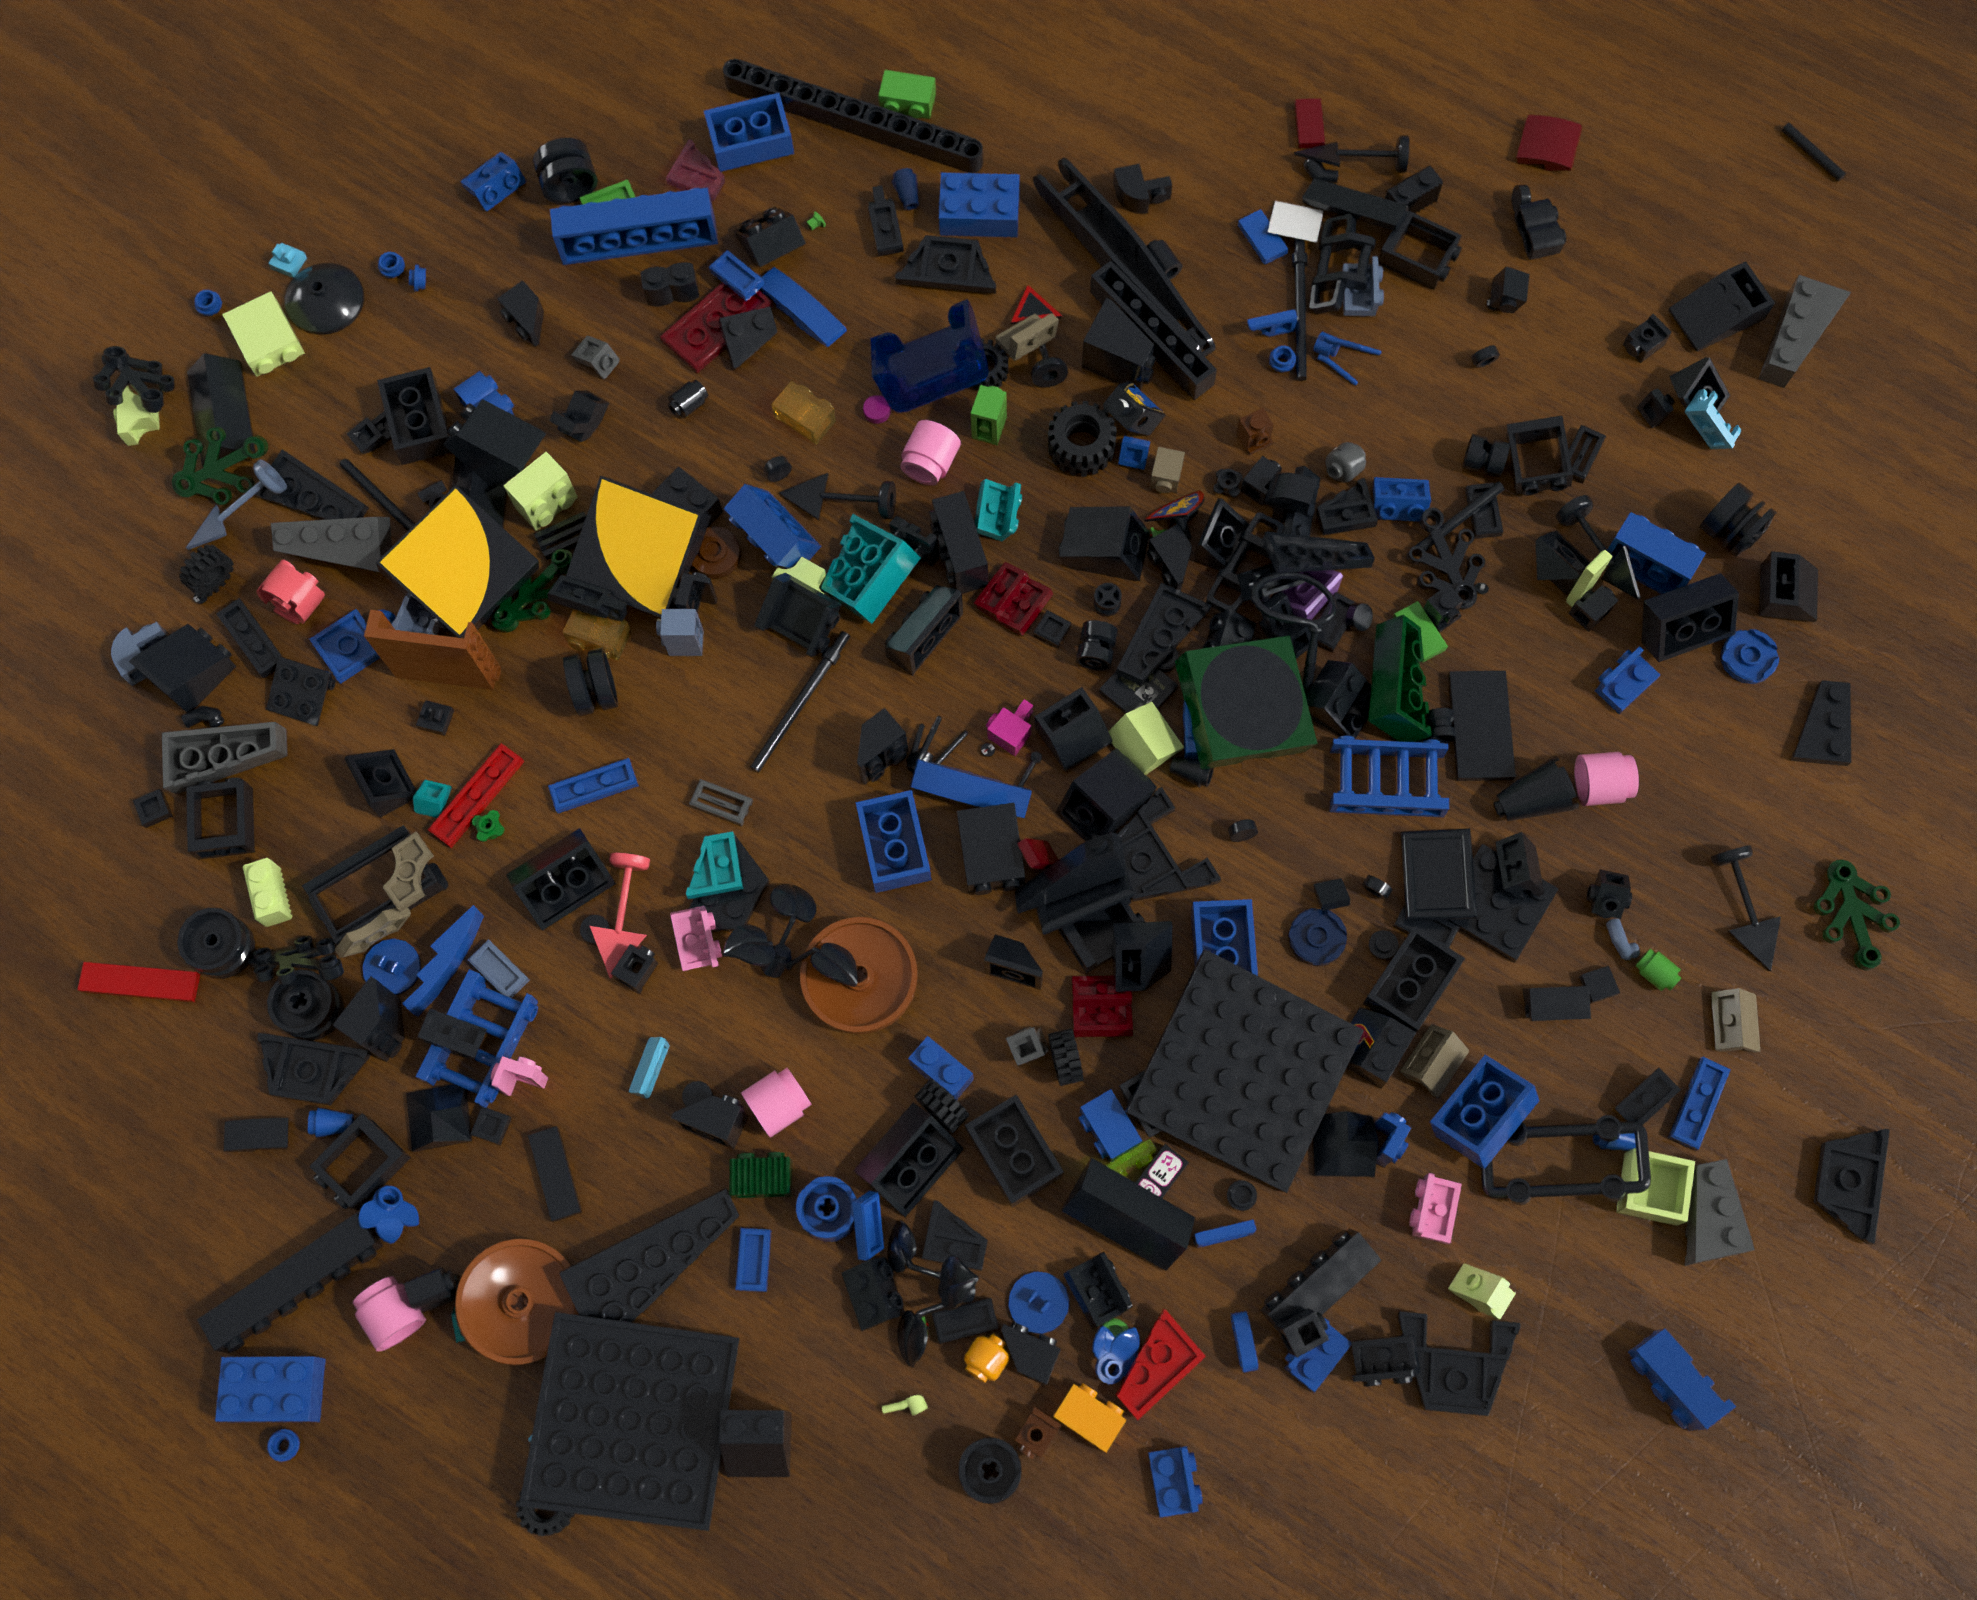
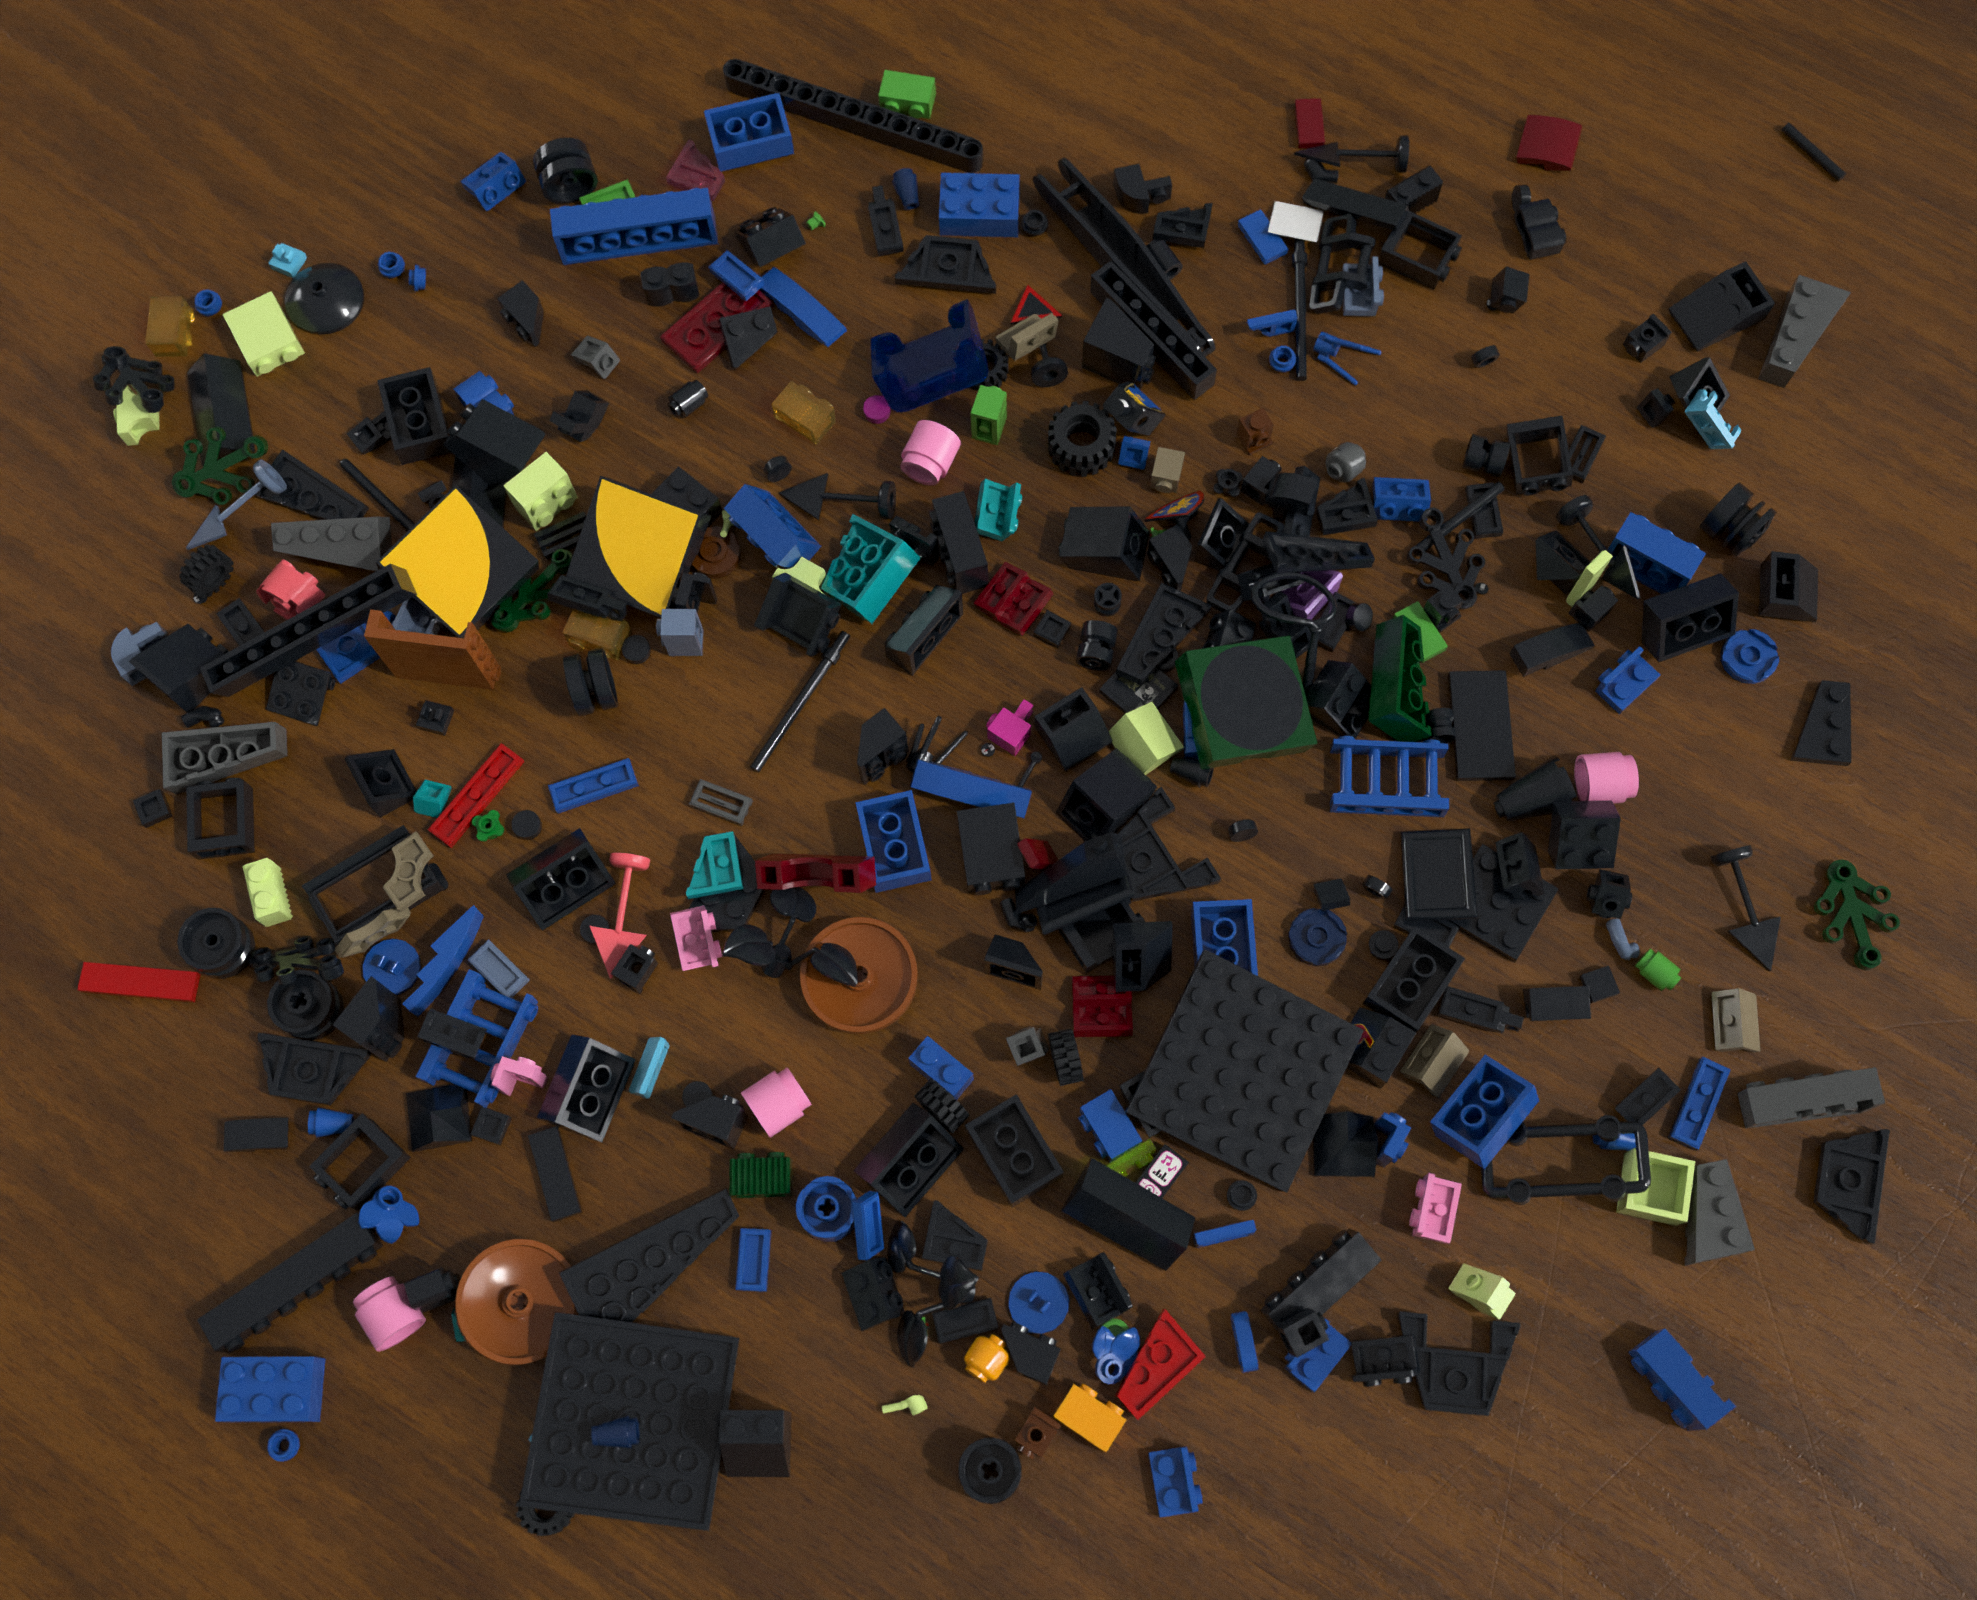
none -> clear yellow brick [145,296,194,357]
none -> black brick [200,564,417,697]
none -> black tile [512,810,542,840]
none -> black slope [537,1034,636,1142]
none -> dark blue cone [592,1415,640,1448]
none -> black tile [622,635,651,664]
none -> yellowish green hand [720,510,733,537]
none -> dark red arch [755,853,876,893]
none -> black arm [999,898,1038,933]
none -> black plate [1022,210,1048,236]
none -> black wing [1153,203,1213,248]
none -> black hinge [1437,986,1524,1033]
none -> black slope [1509,622,1595,677]
none -> black brick [1548,800,1621,869]
none -> dark grey wedge [1737,1067,1885,1129]

